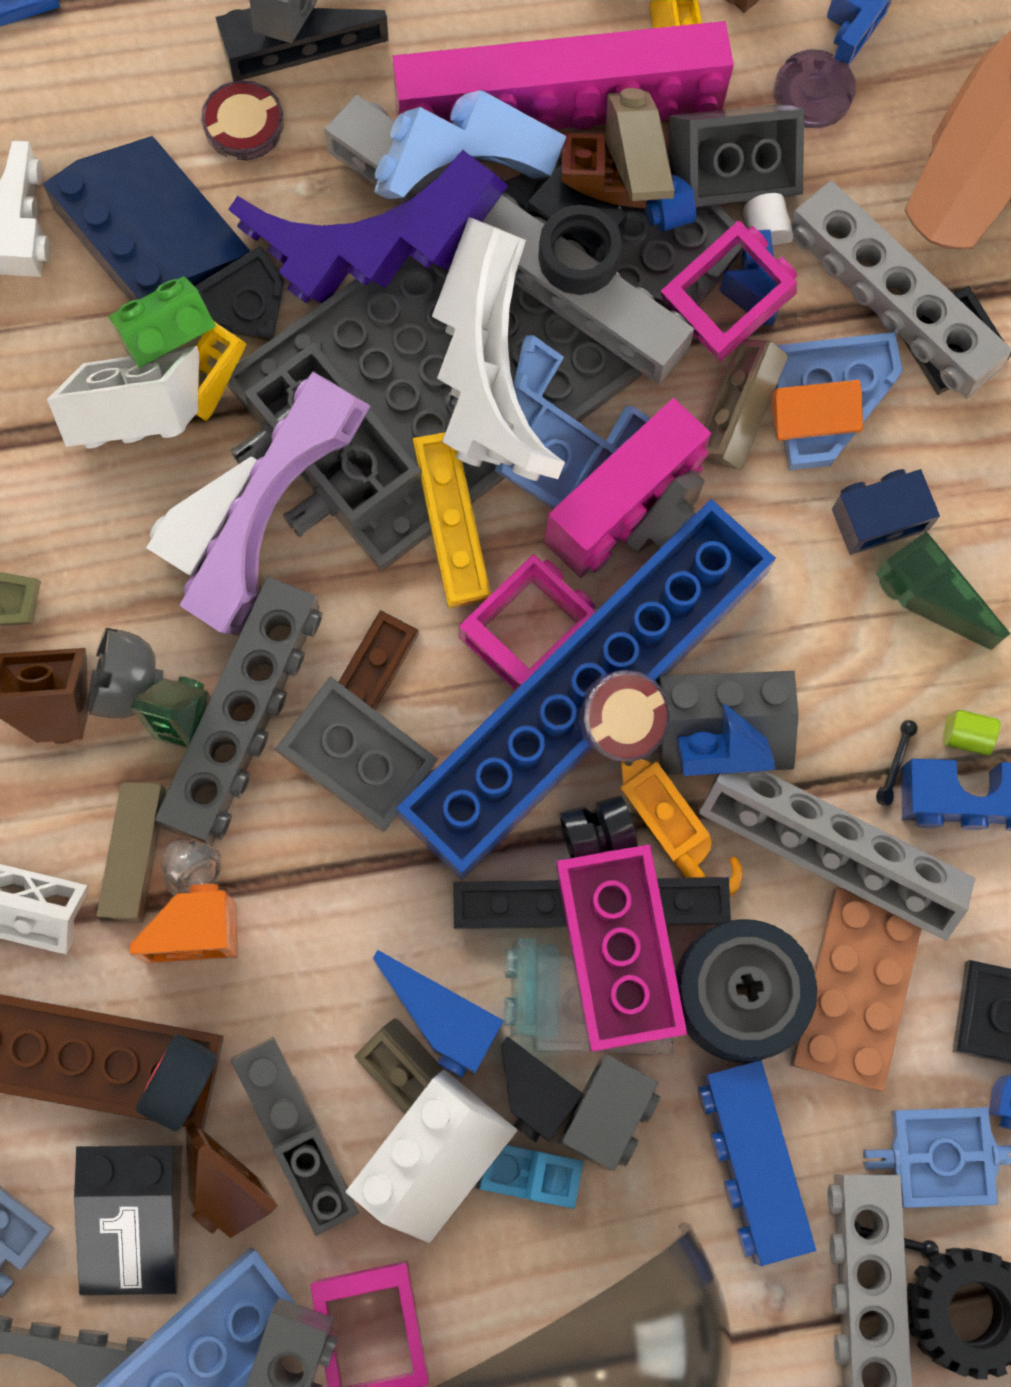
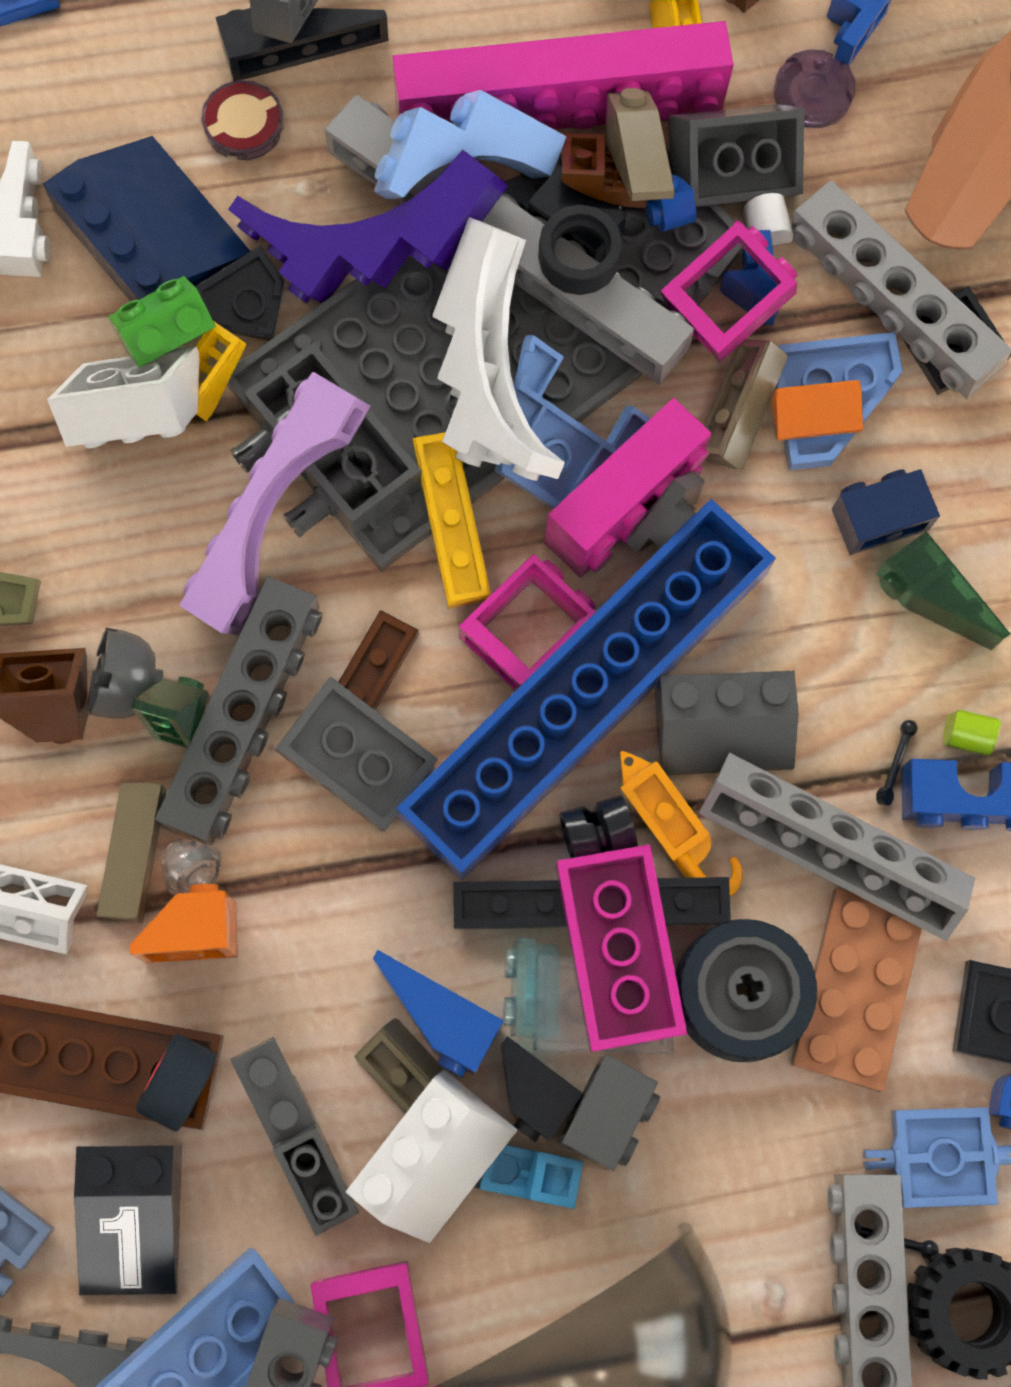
white slope [146,456,257,576] -> none
reddish brown slope [186,1121,278,1238] -> none
tile [579,670,670,762] -> none
blue slope [677,704,775,776] -> none
blue brick [697,1060,817,1266] -> none

